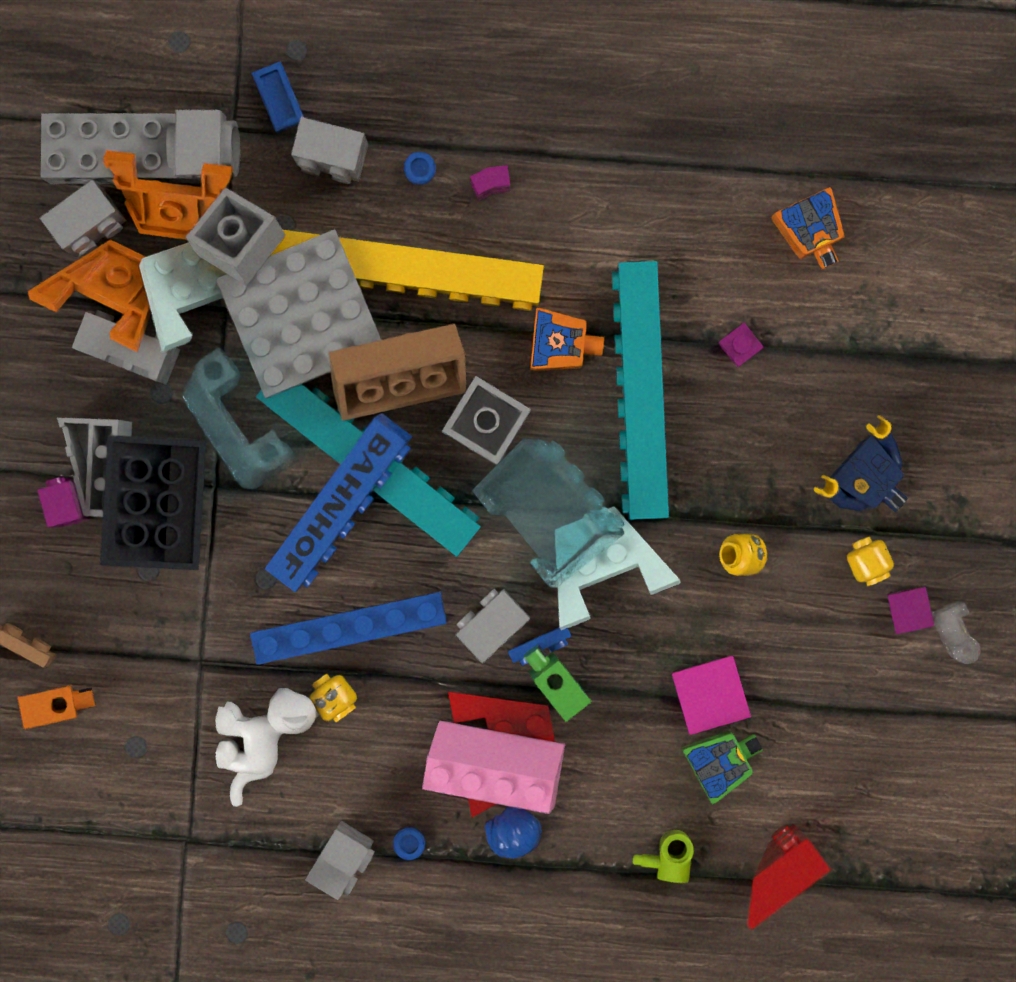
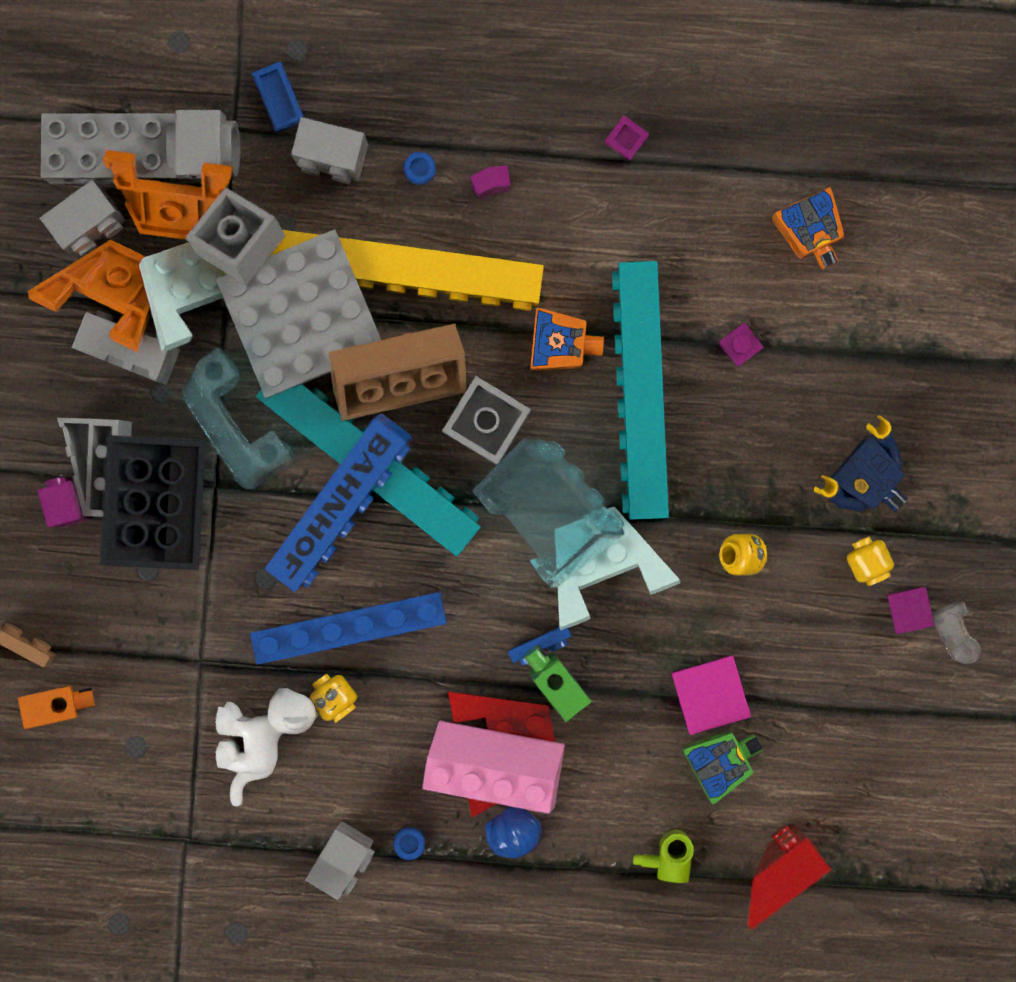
light grey brick [456,588,530,663] -> none
none -> magenta plate [604,115,649,161]

